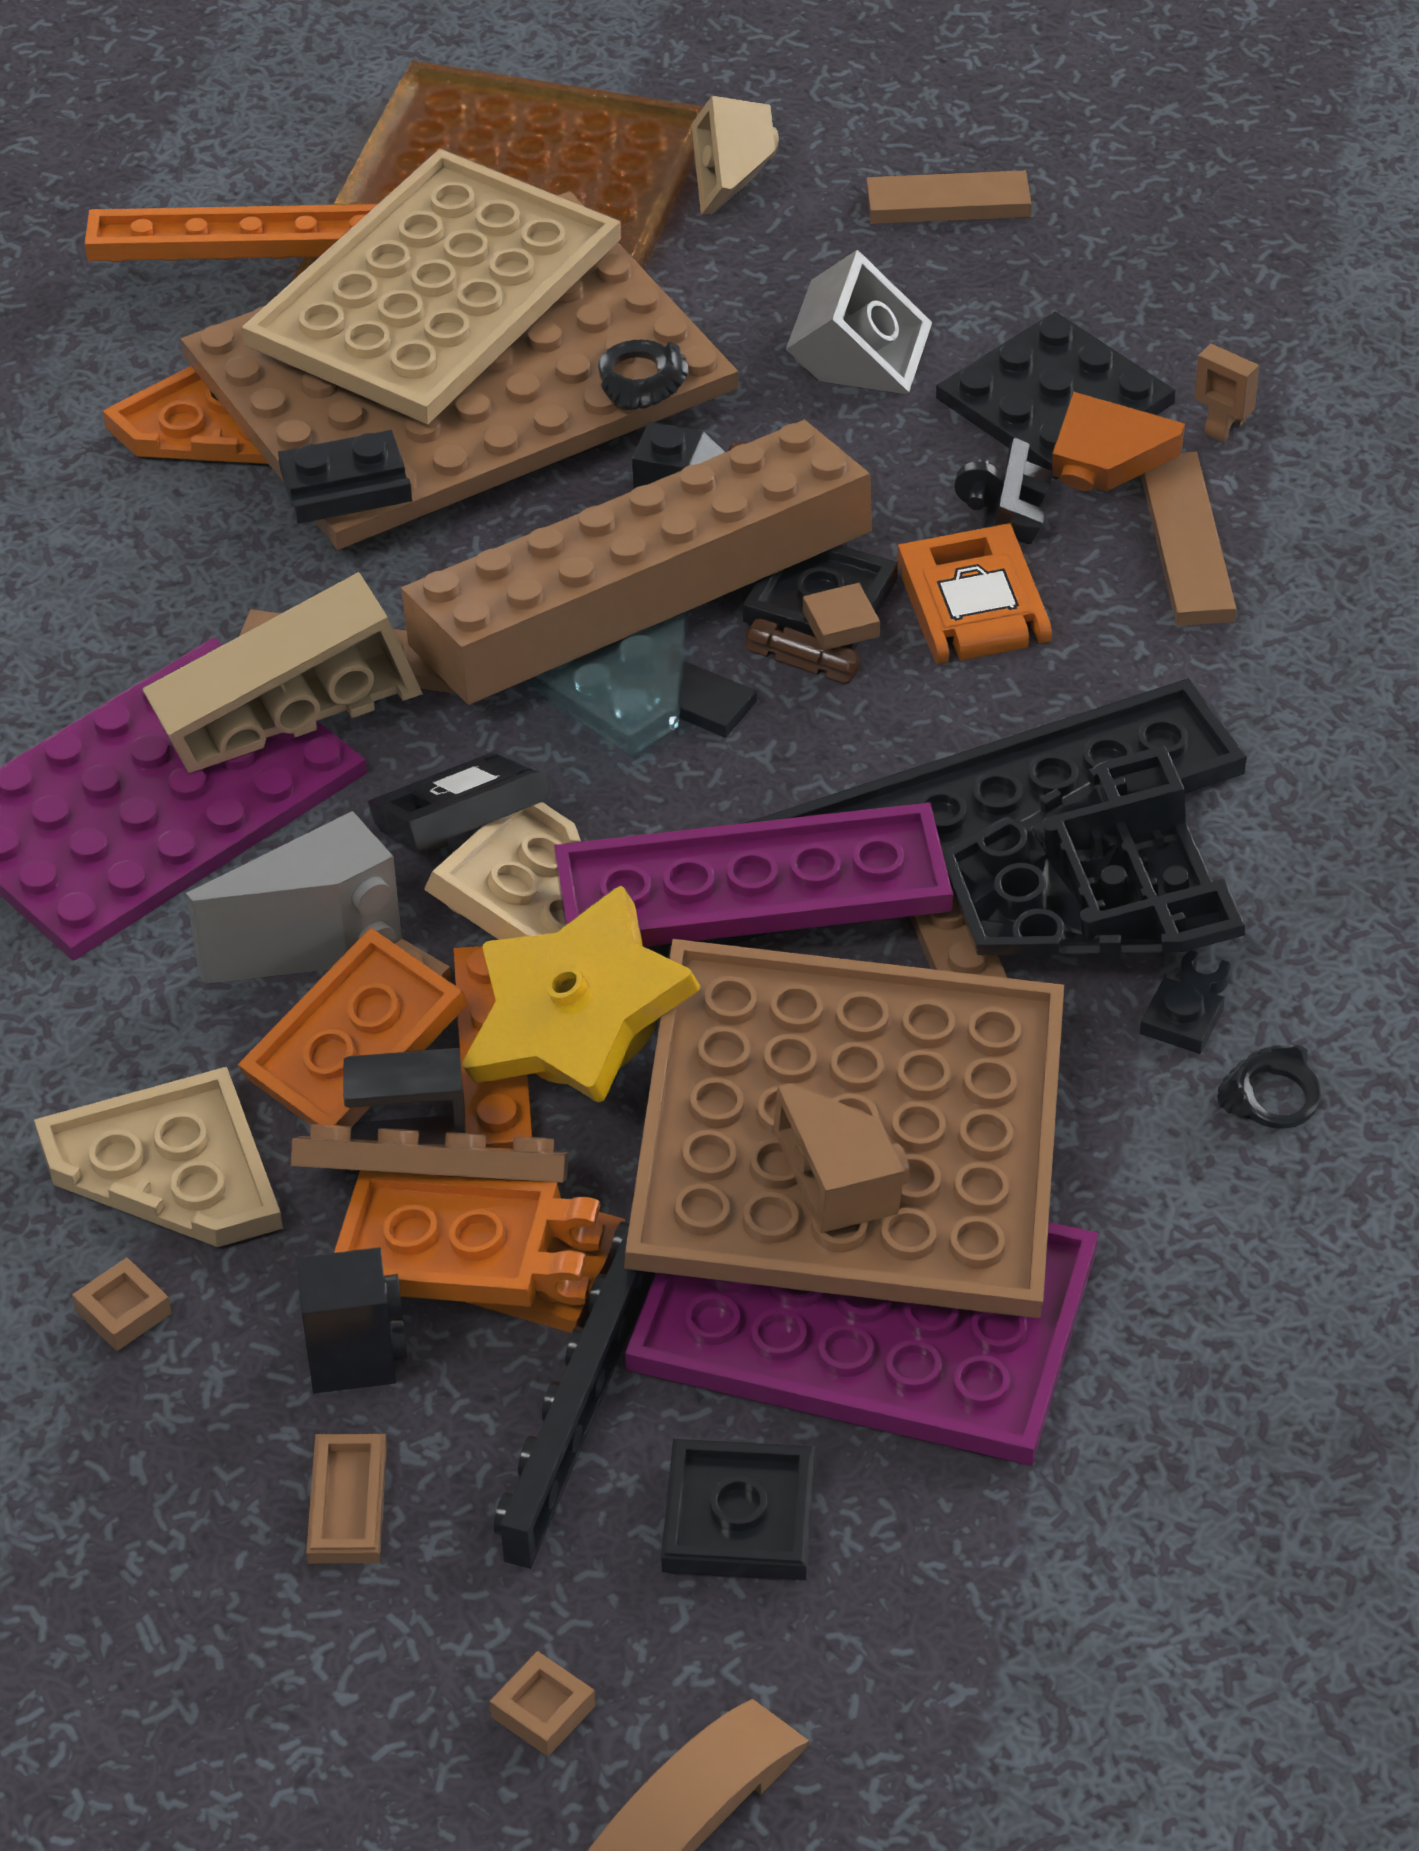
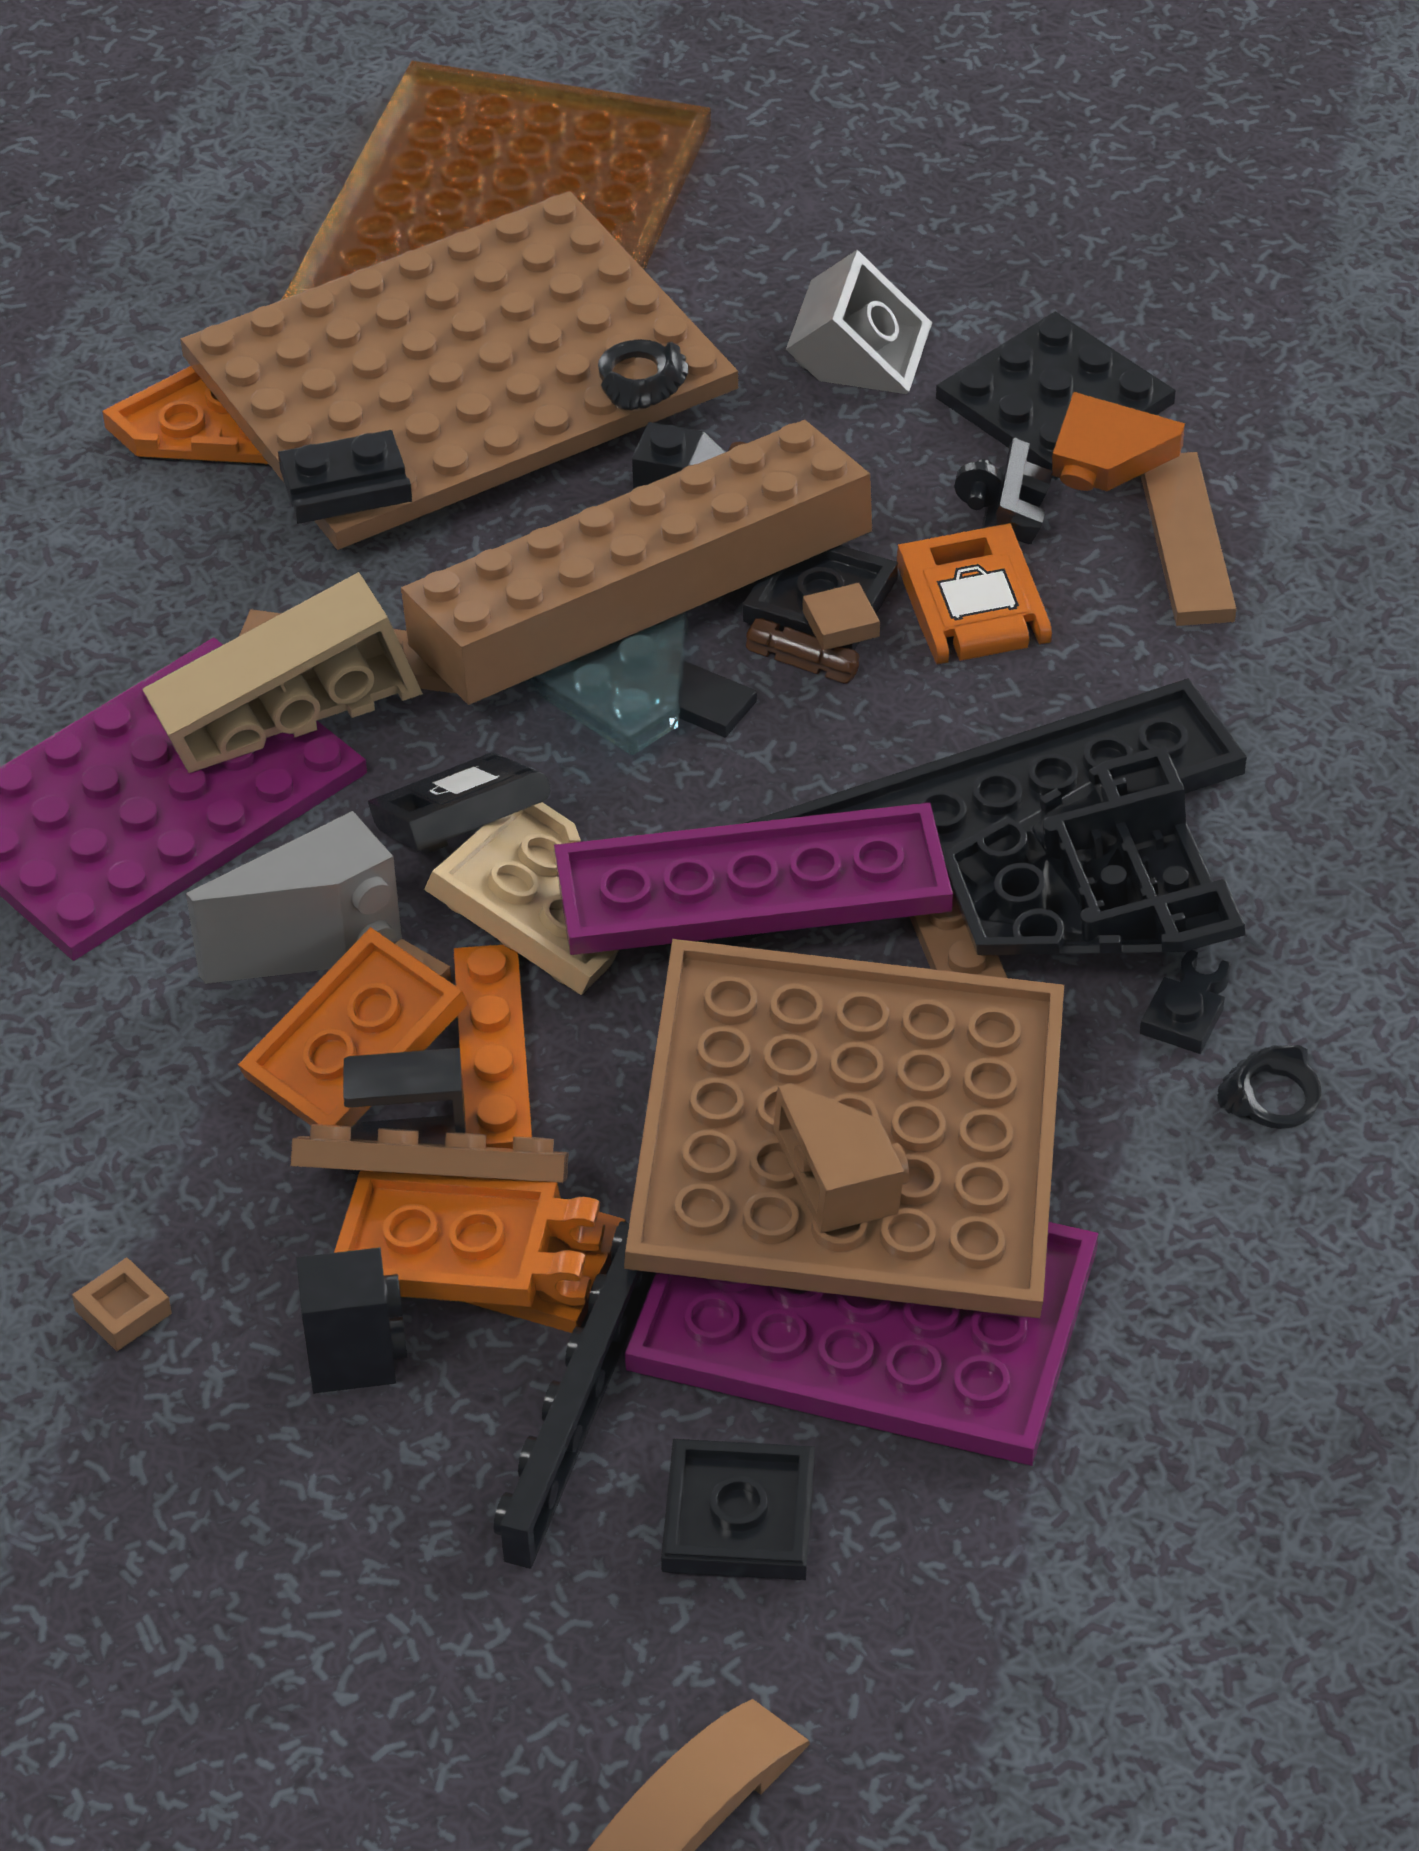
tan plate [34,1067,283,1247] -> none
orange plate [85,204,378,262] -> none
tan plate [242,149,621,424] -> none
medium nougat tile [306,1434,387,1564] -> none
yellow plate [462,886,700,1102] -> none
medium nougat plate [489,1651,596,1757] -> none
tan slope [691,96,779,215] -> none
medium nougat tile [866,170,1032,224] -> none
medium nougat plate [1194,343,1260,443] -> none

